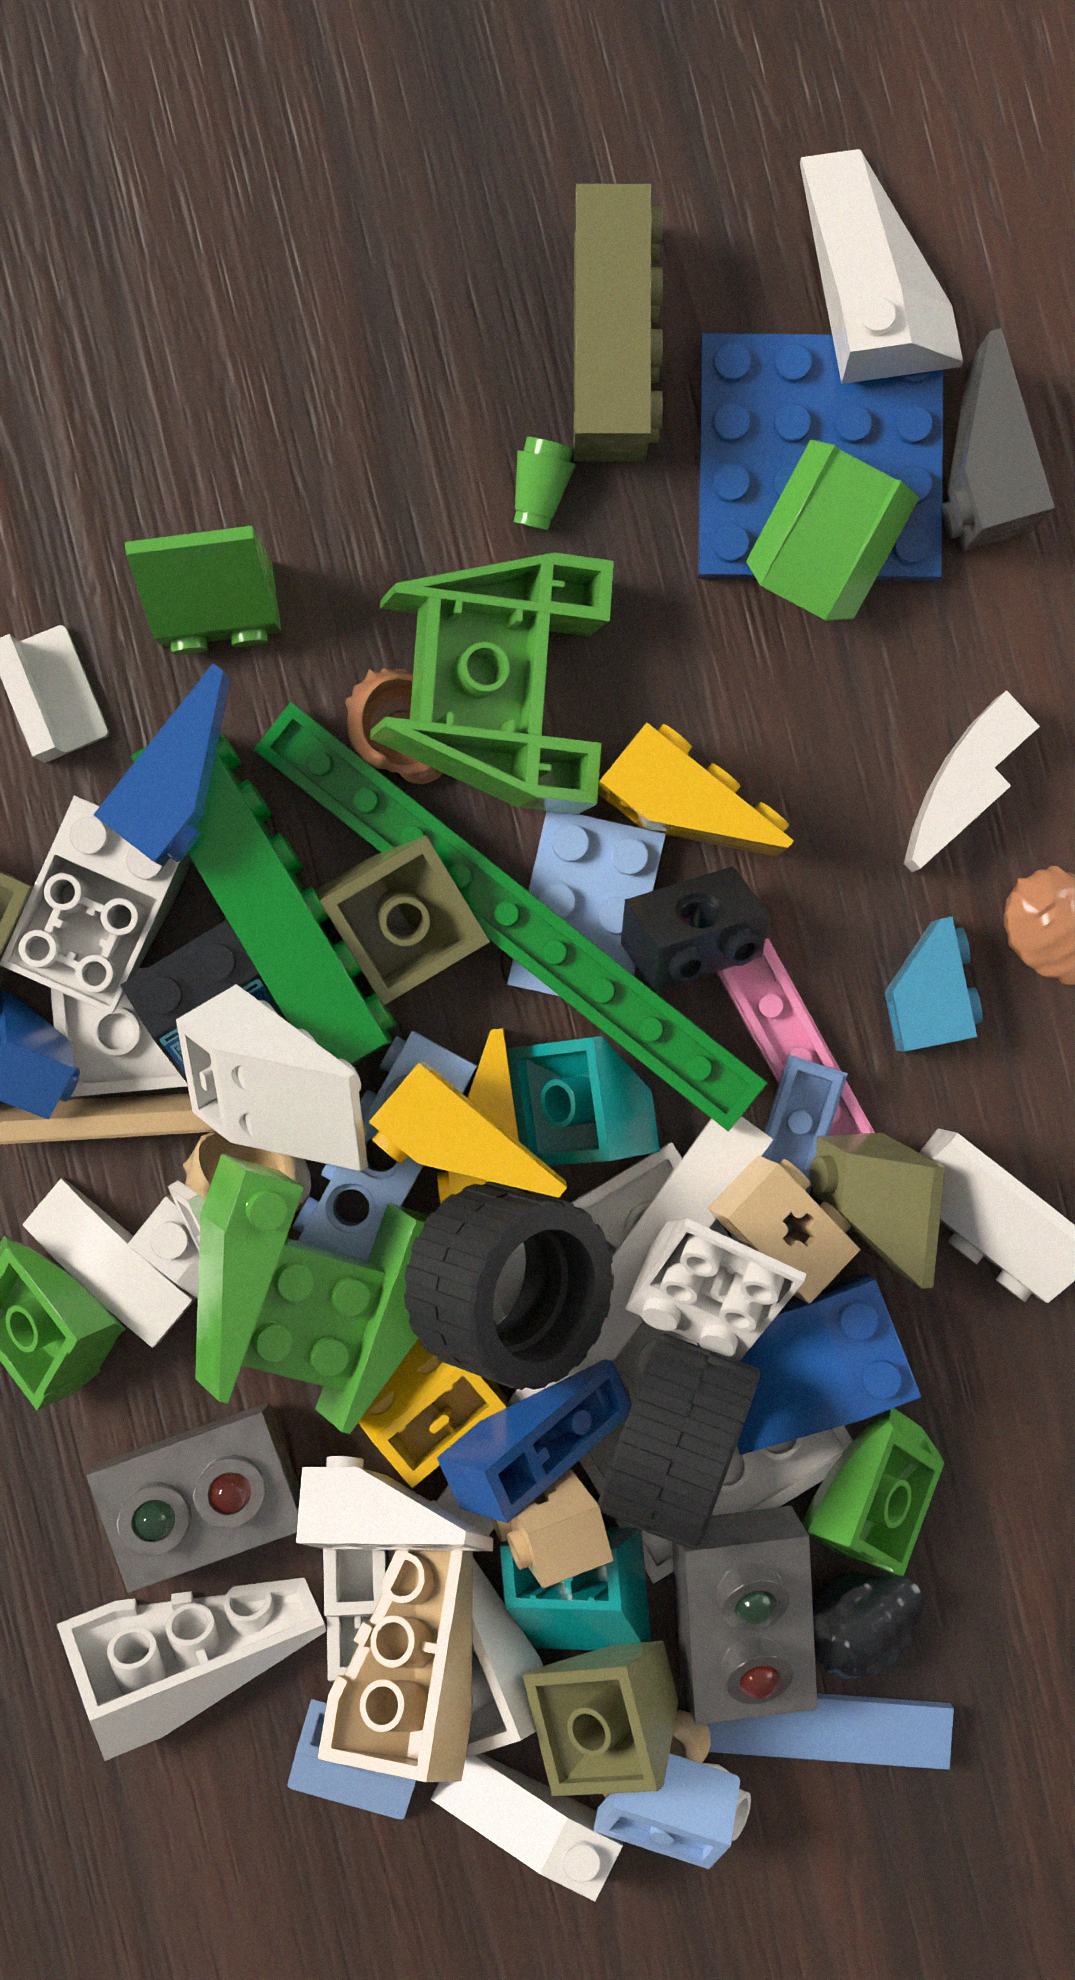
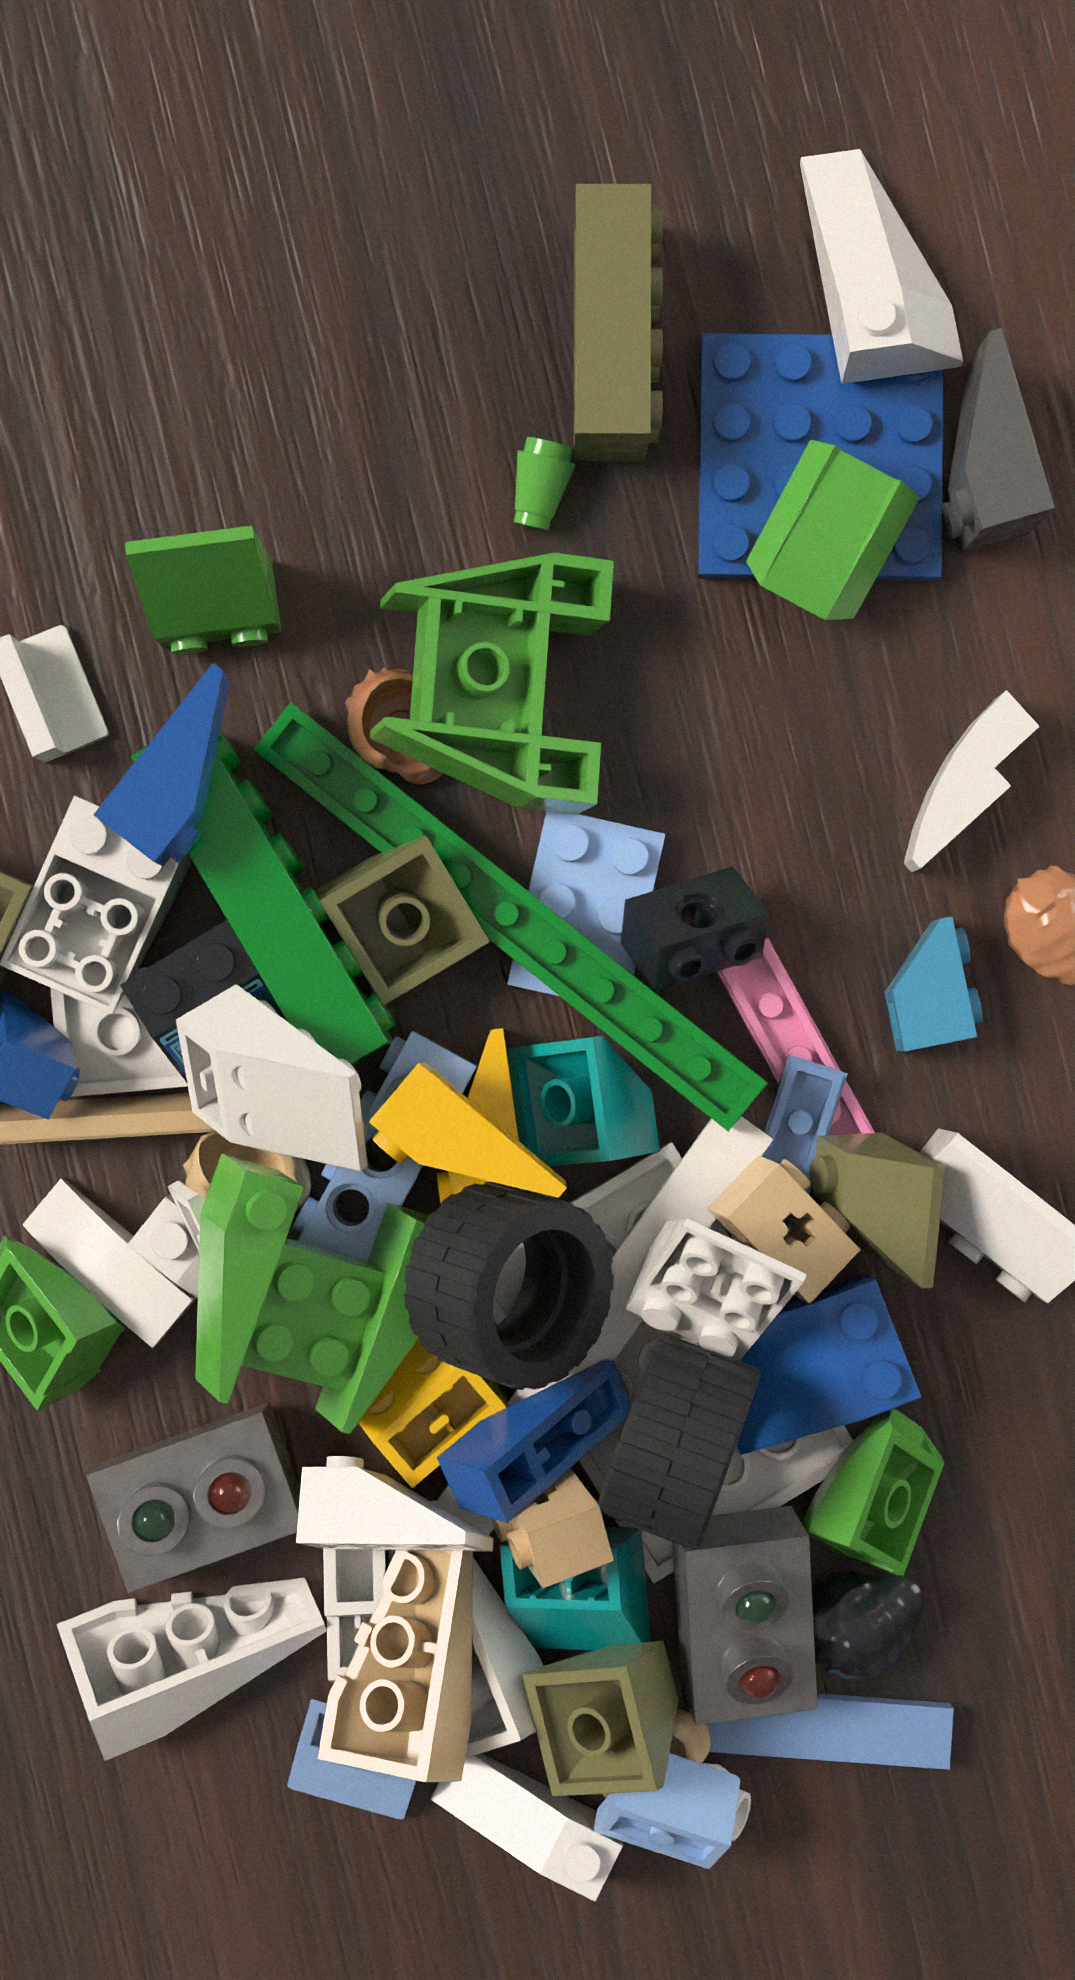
yellow slope [598,723,794,857] -> none

